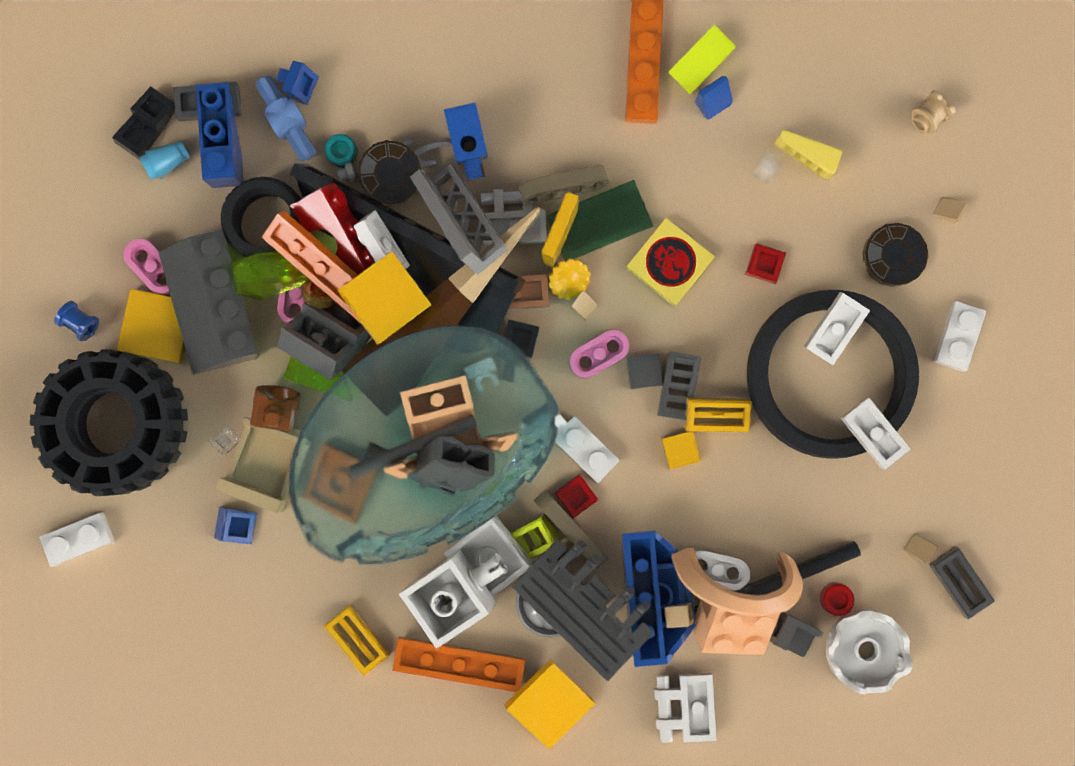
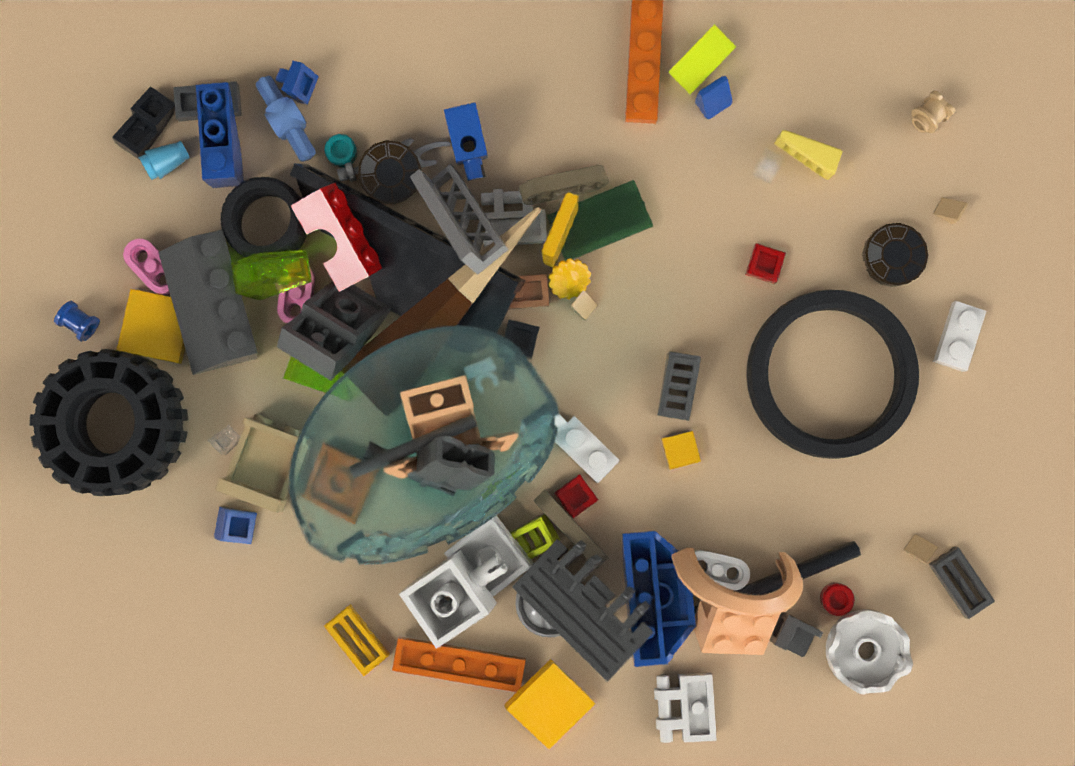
white plate [39,512,115,567] -> none
dark orange piece [250,385,301,432] -> none
orange plate [262,211,361,323] -> none
clear yellow tile [302,279,334,308] -> none
yellow tile [338,251,431,345] -> none
white plate [353,210,410,269] -> none
bright pink plate [569,330,629,379] -> none
tile [626,218,715,307] -> none
dark grey tile [626,354,663,389] -> none
tan piece [664,602,694,628] -> none
yellow tile [684,397,752,432] -> none
white plate [803,292,870,365] -> none
white plate [840,398,910,470] -> none

